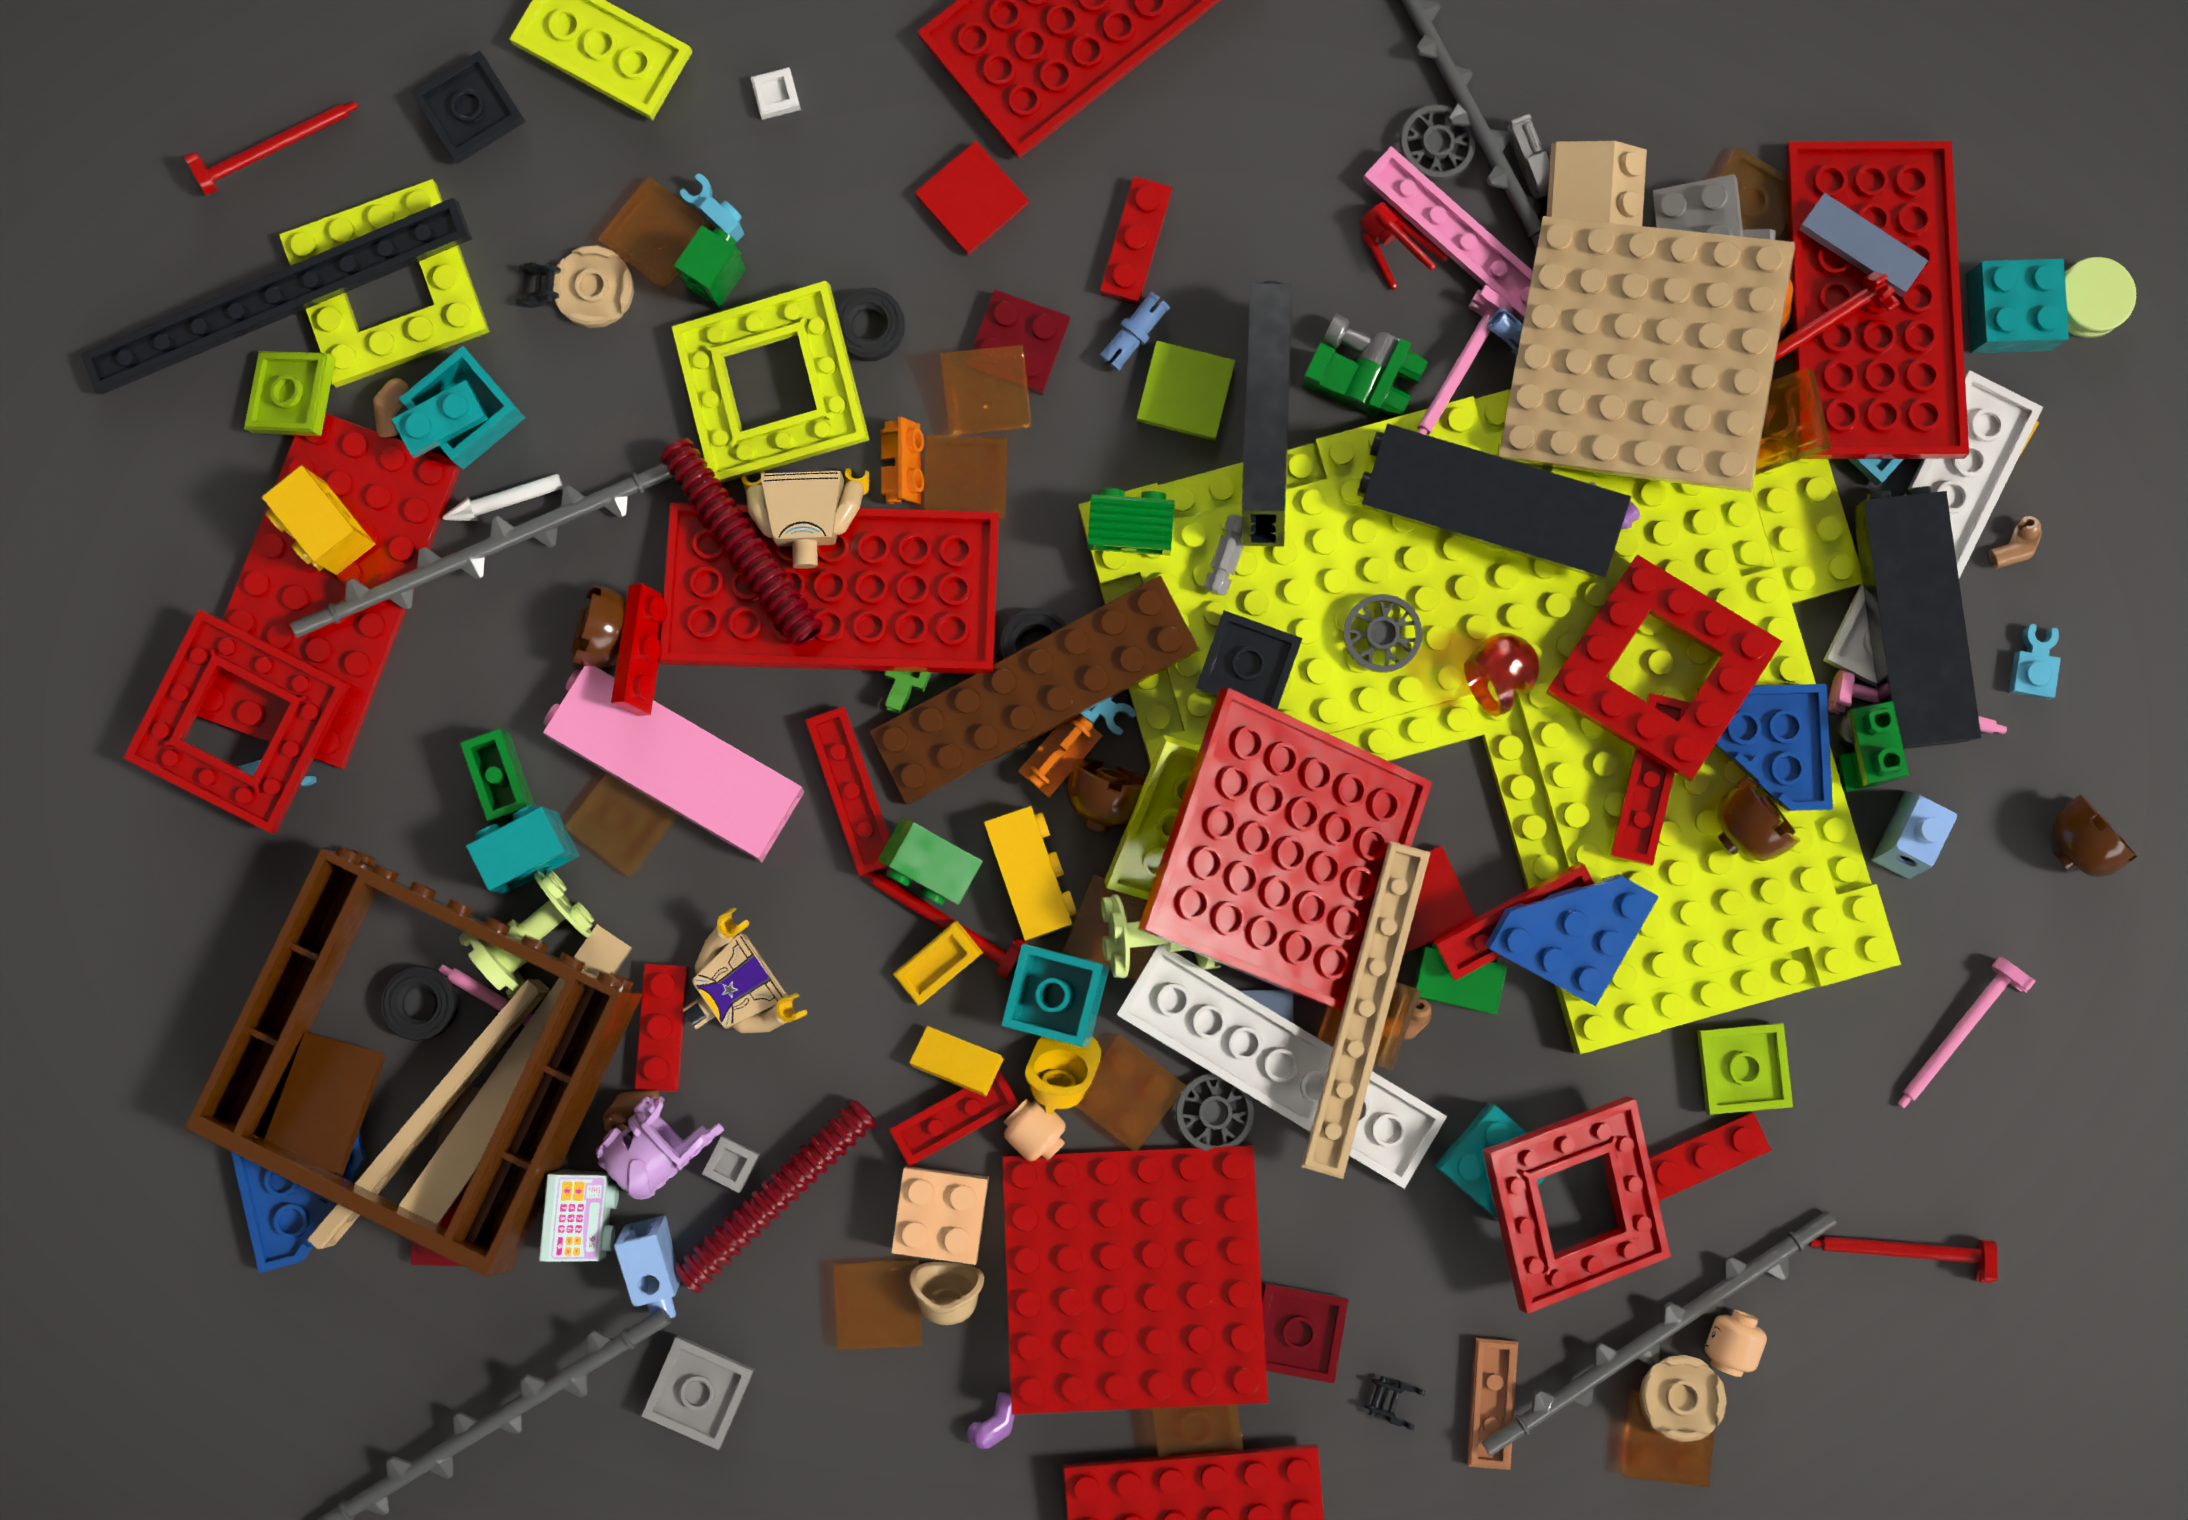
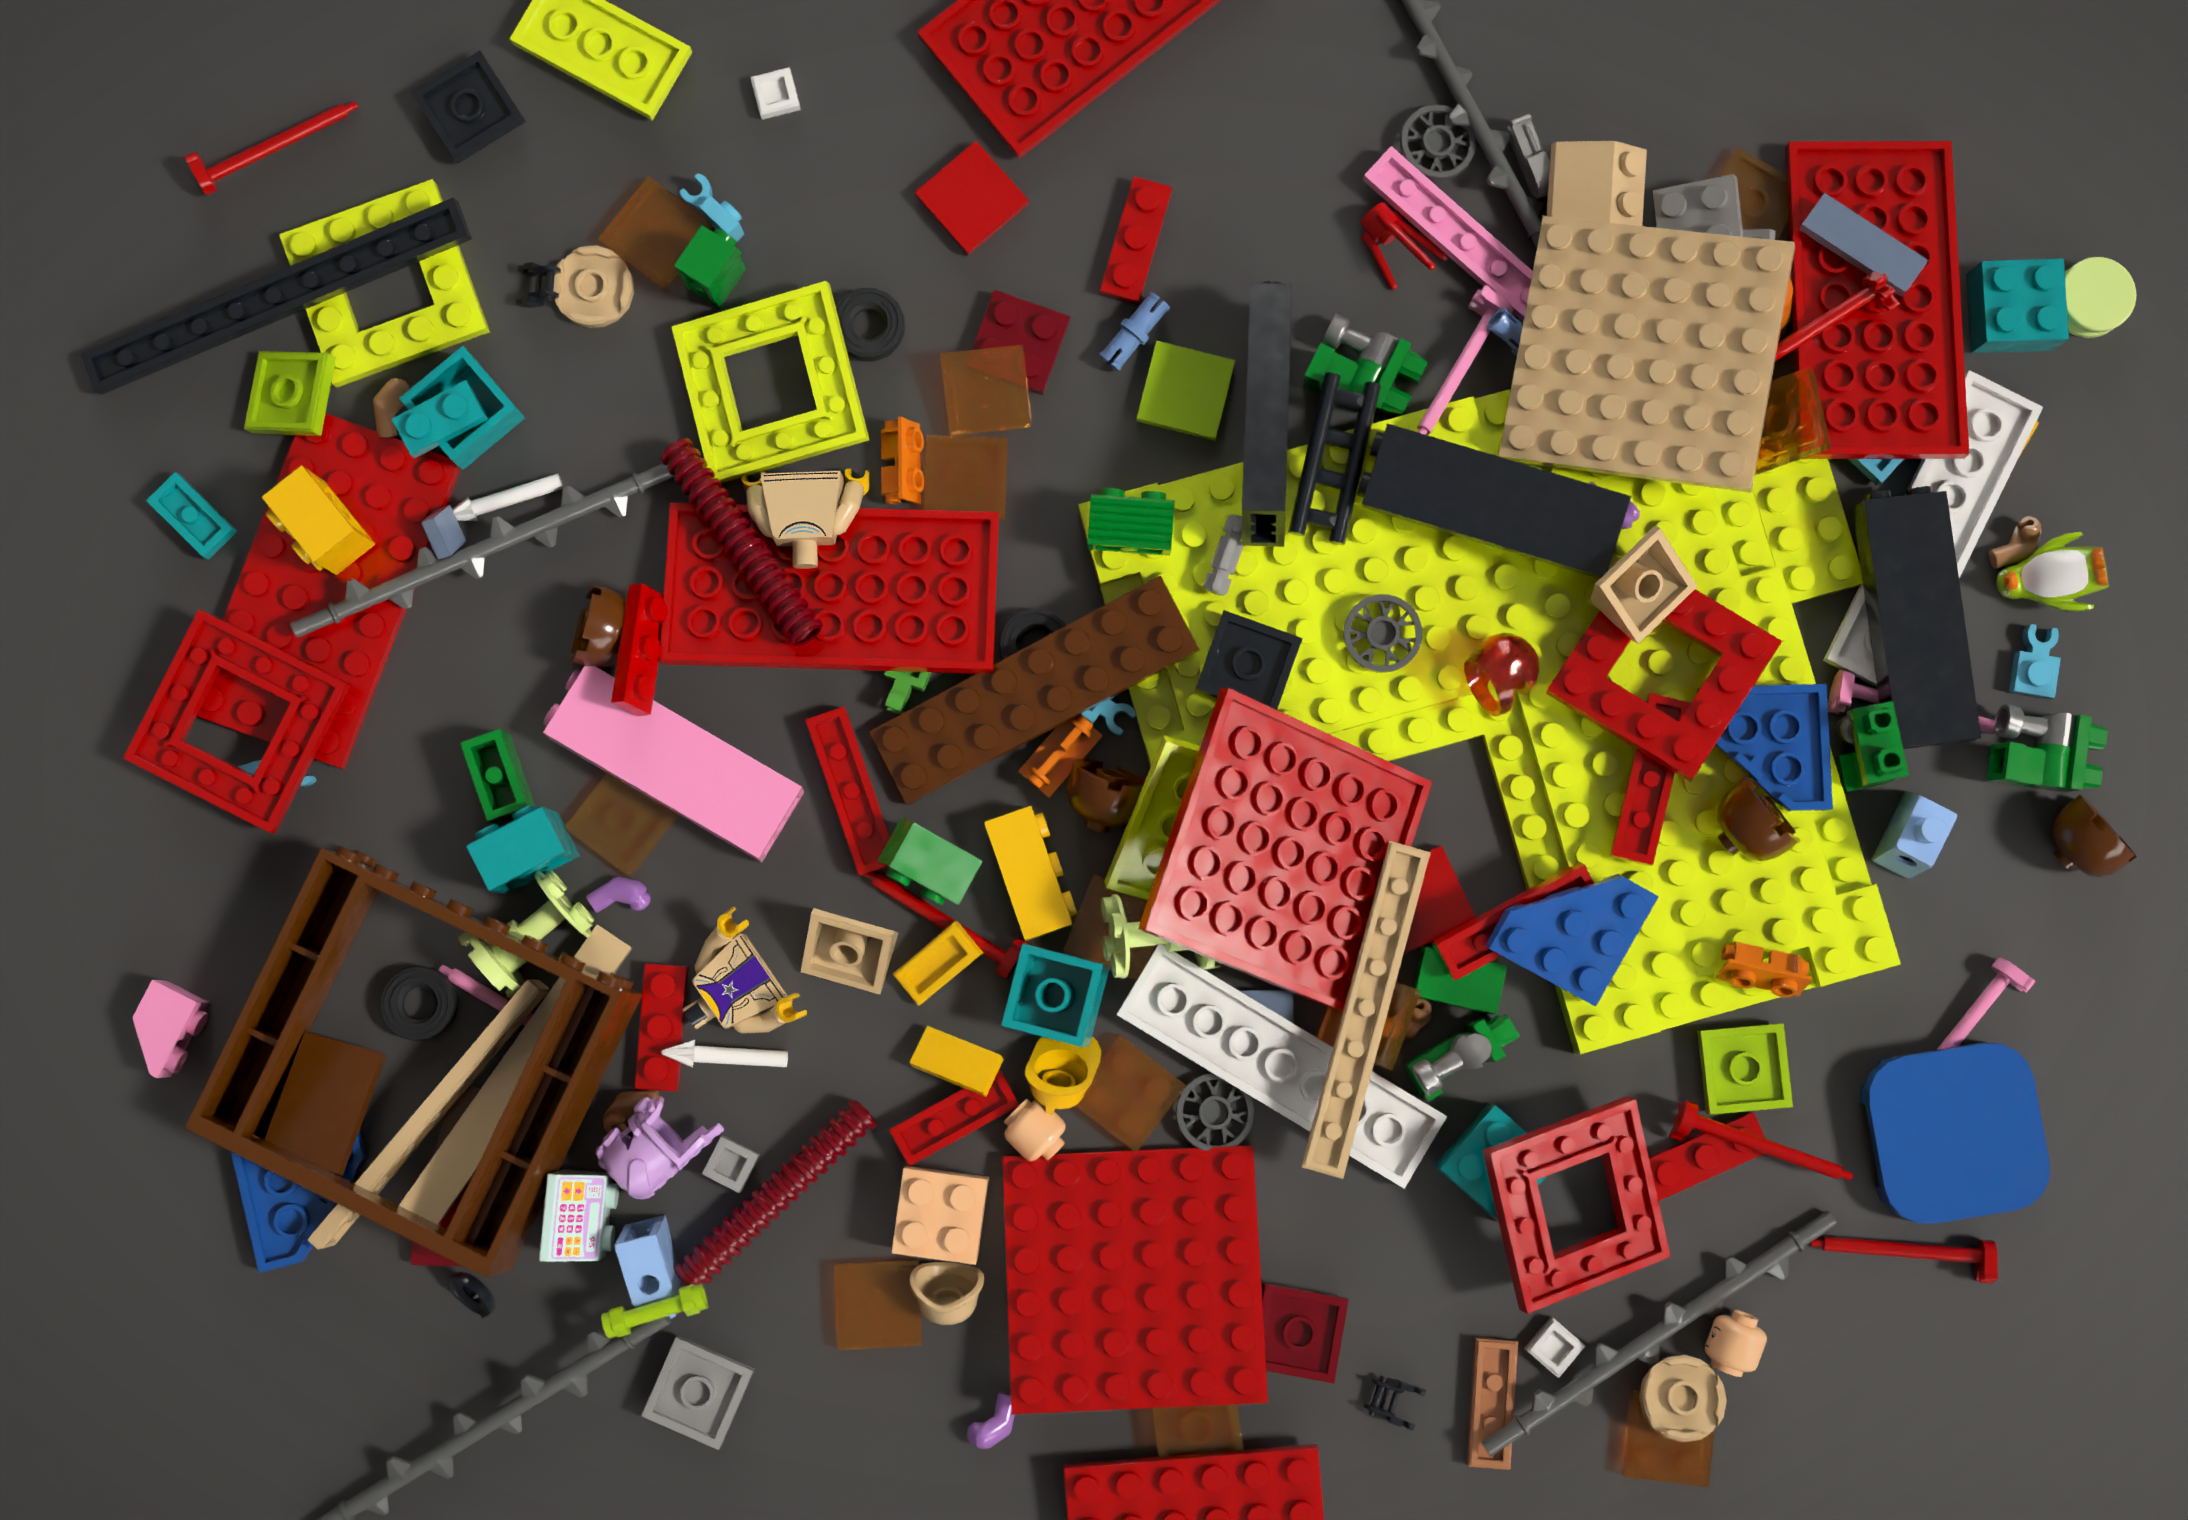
none -> bright pink slope [132,980,210,1078]
none -> teal plate [146,472,237,560]
none -> sand blue tile [421,505,467,559]
none -> black piece [448,1272,495,1318]
none -> medium lavender arm [586,877,651,913]
none -> lime bar [601,1284,708,1339]
none -> white piece [661,1040,788,1068]
none -> tan slope [801,908,898,995]
none -> black bar [1288,372,1381,545]
none -> hips [1402,1015,1520,1101]
none -> white tile [1524,1317,1585,1378]
none -> tan slope [1590,526,1698,644]
none -> red piece [1669,1100,1853,1181]
none -> orange hinge [1716,941,1812,997]
none -> blue tile [1860,1042,2050,1224]
none -> green hips [1986,704,2108,793]
none -> animal [1996,532,2109,612]

